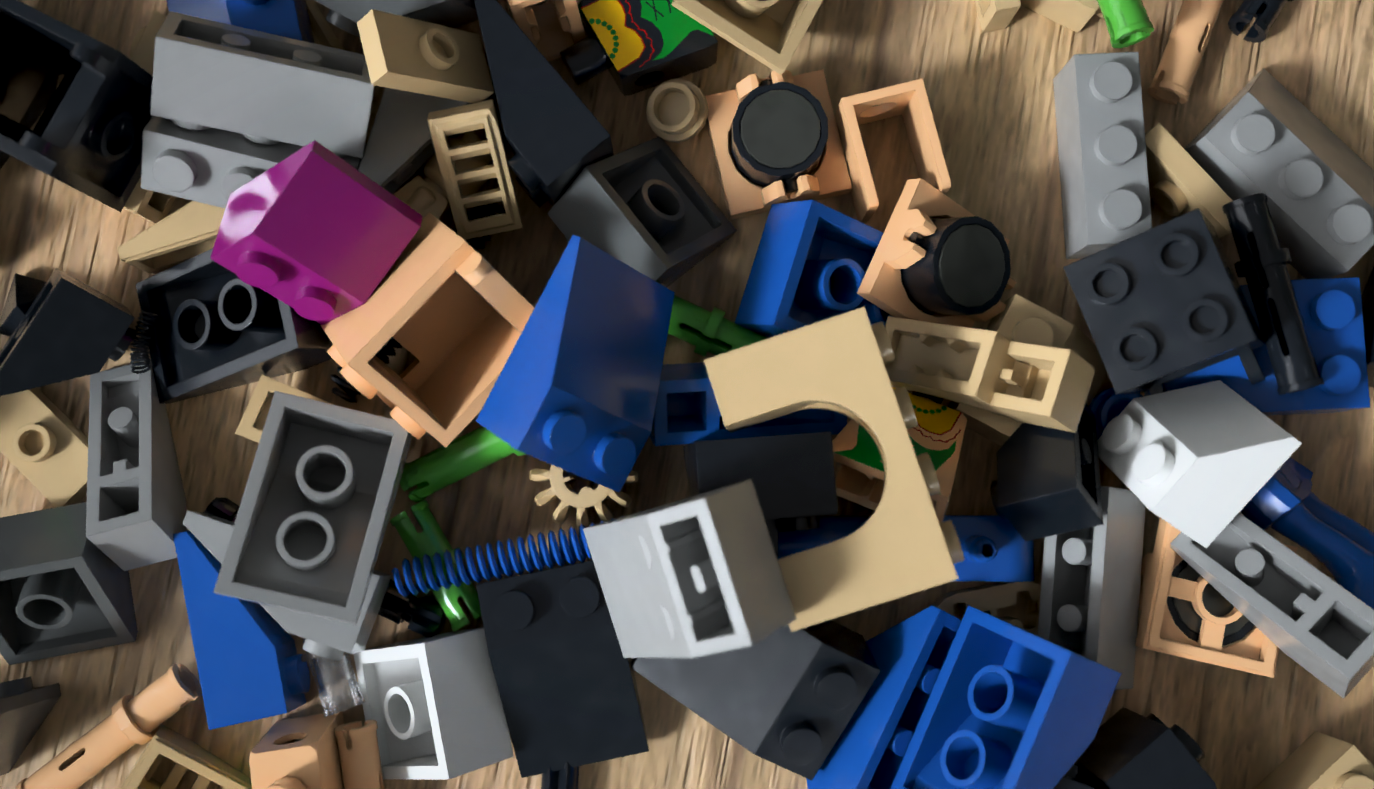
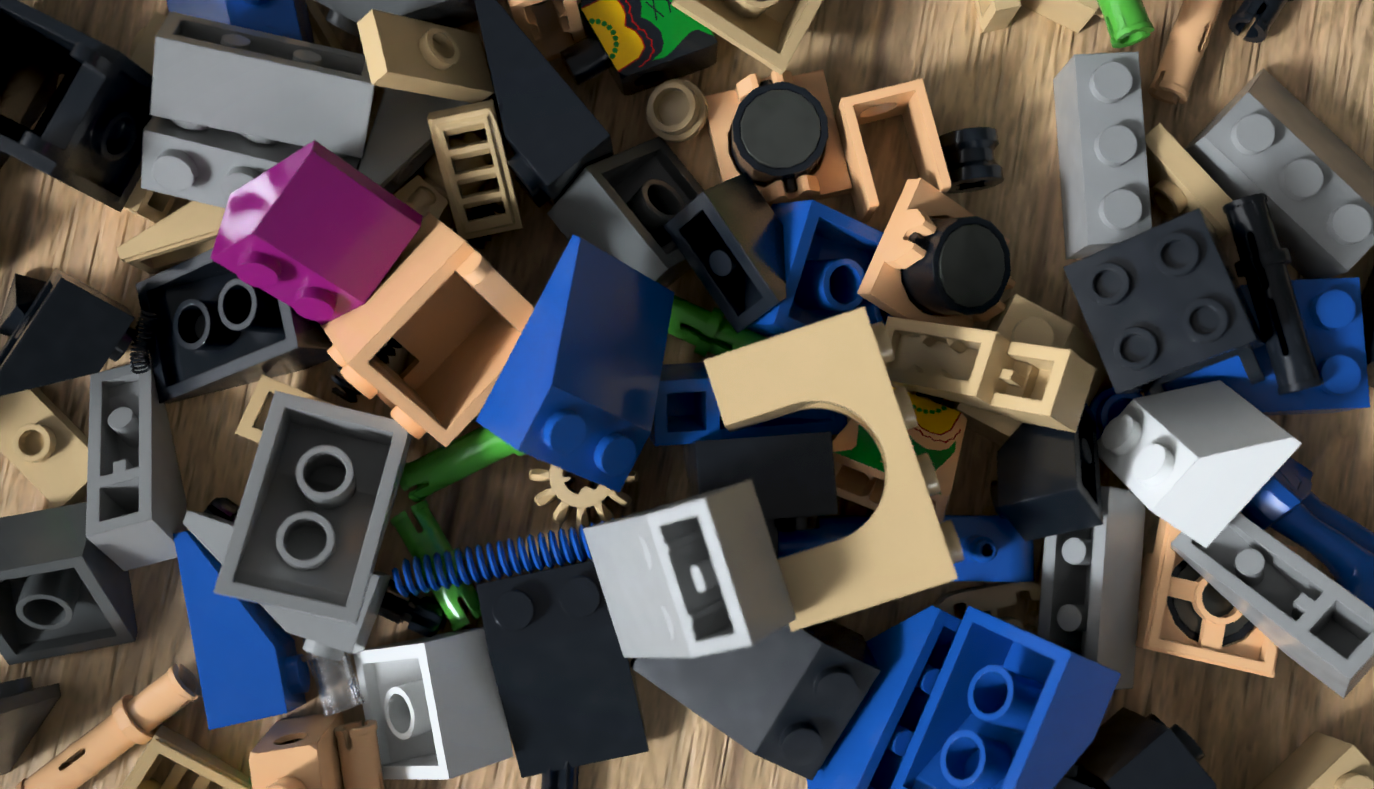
none -> black slope [663,173,786,334]
none -> black wheel [939,127,1004,193]

